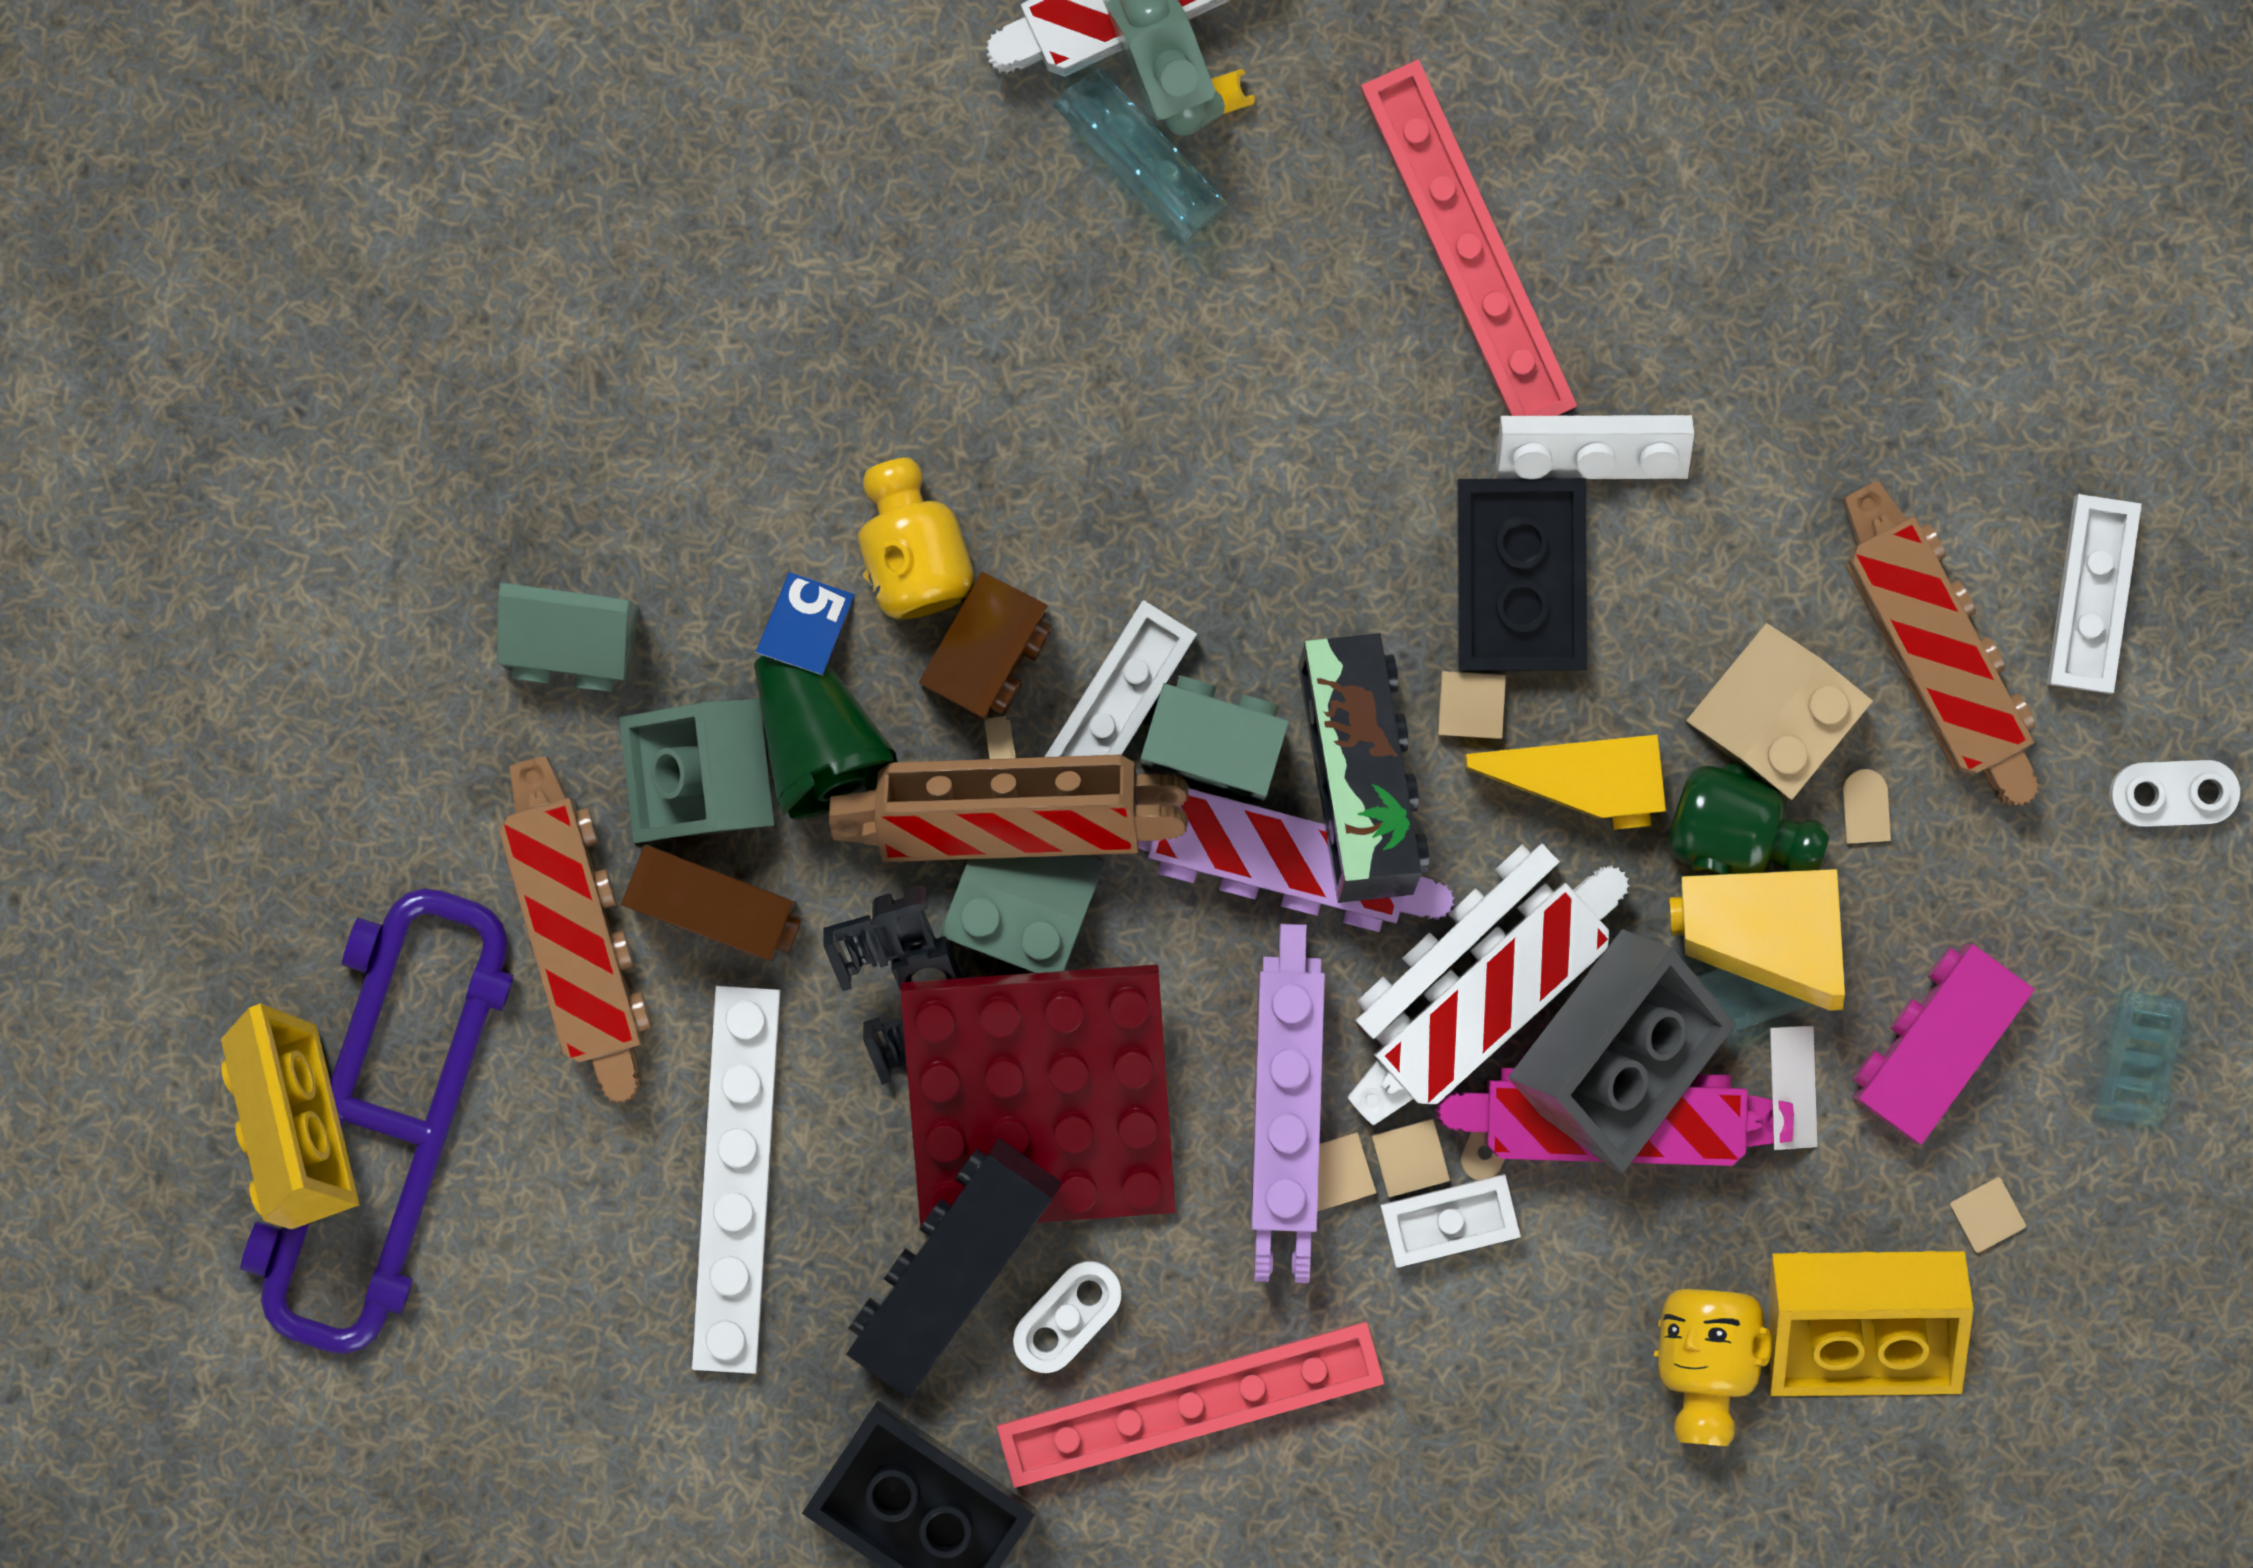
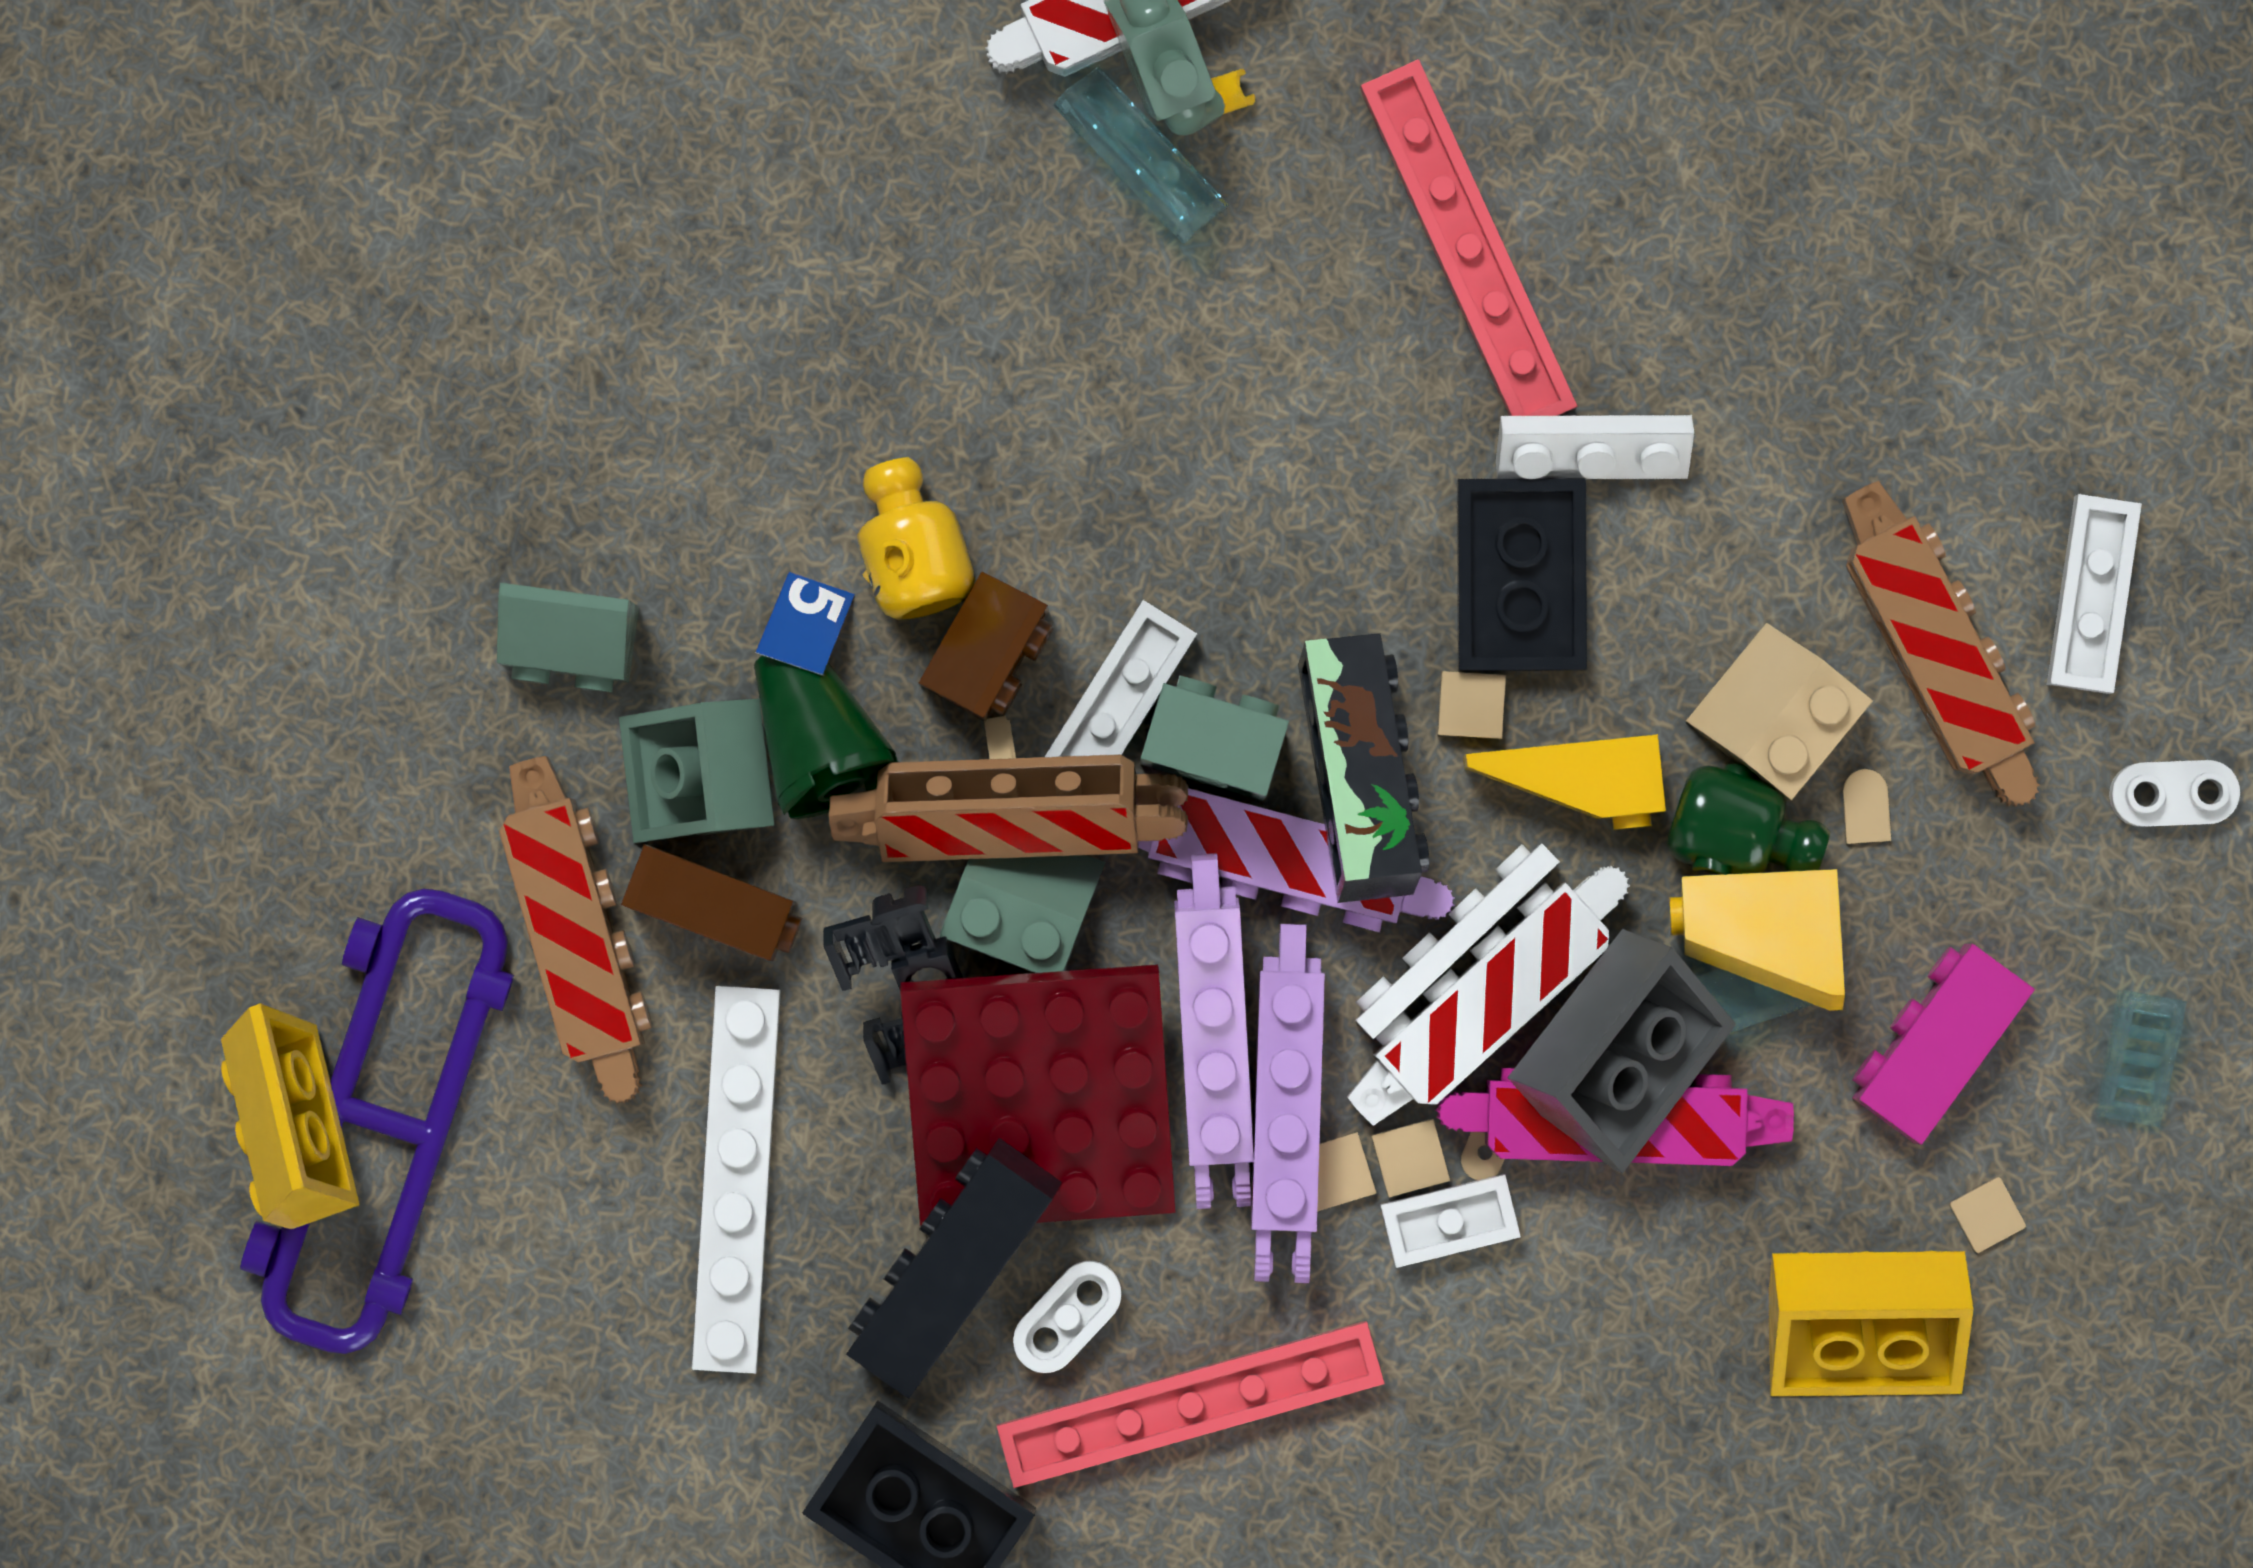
yellow piece [1653,1289,1772,1446] -> none
white sticker [1770,1026,1817,1150] -> none
none -> lavender hinge [1174,853,1254,1209]

